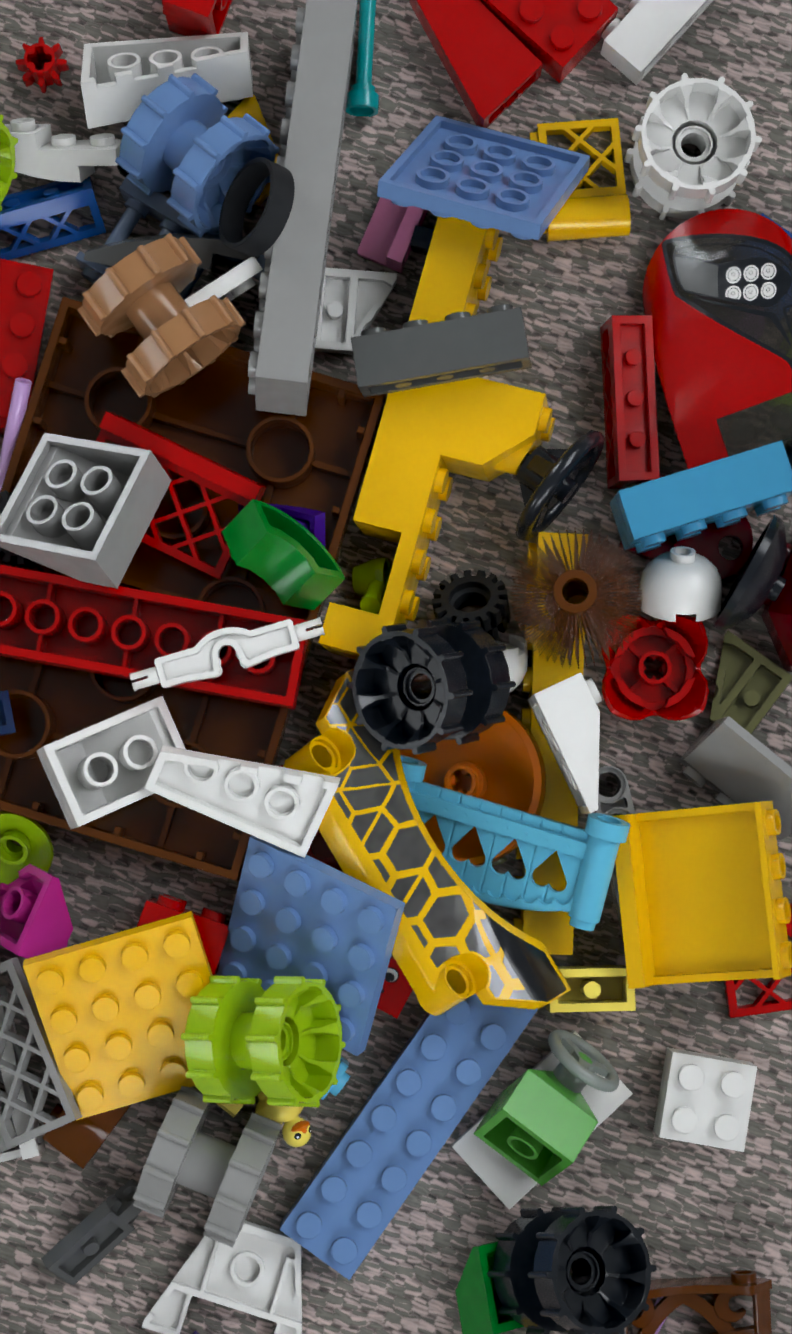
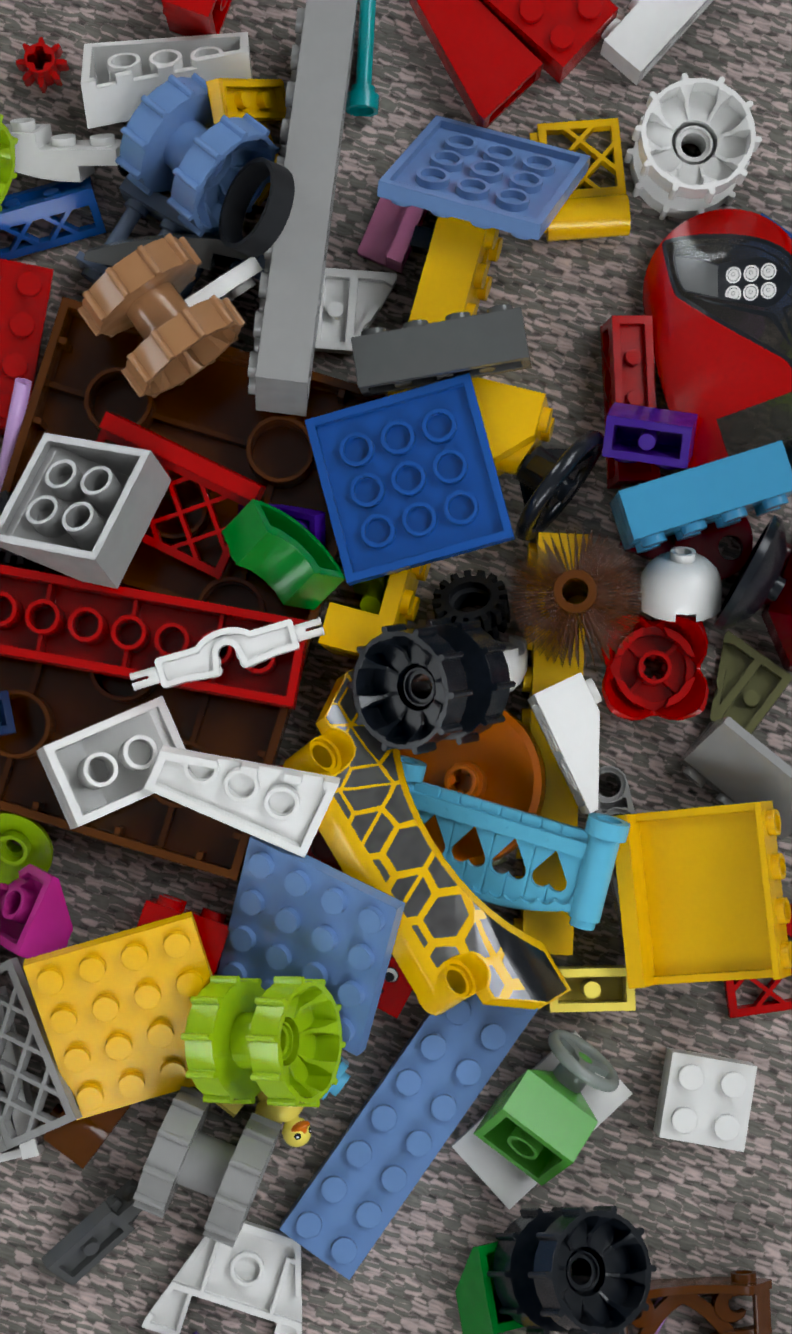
none -> yellow tile [206,78,286,124]
none -> blue plate [305,373,515,586]
none -> dark purple brick [602,402,698,470]

